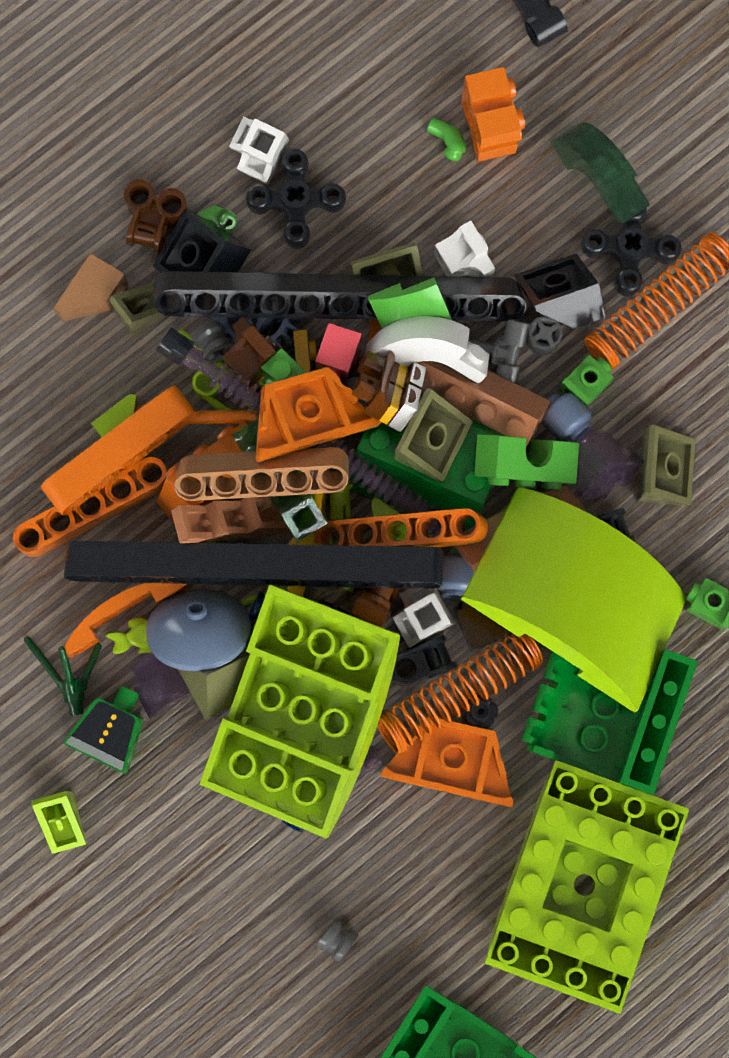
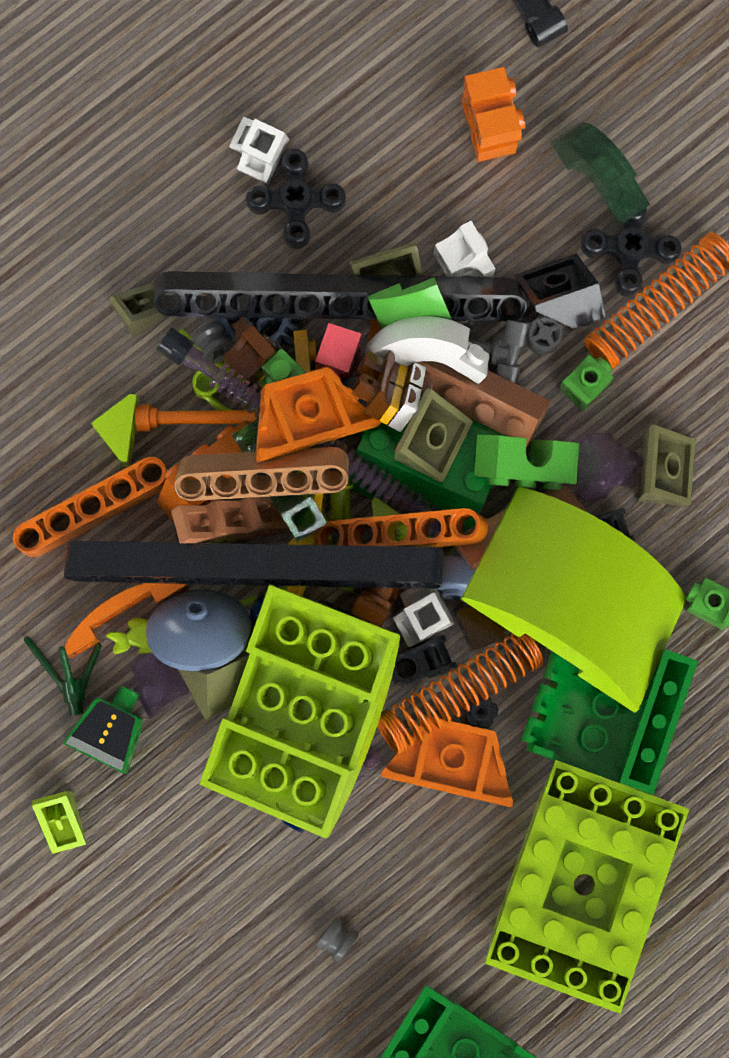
orange beam [40,385,197,516] -> none
medium nougat slope [53,253,129,321] -> none
reddish brown piece [124,179,189,254] -> none
black slope [153,208,251,296] -> none
bright green arm [197,205,237,232] -> none
bright green arm [427,117,466,161] -> none
sand blue head [542,393,592,443] -> none

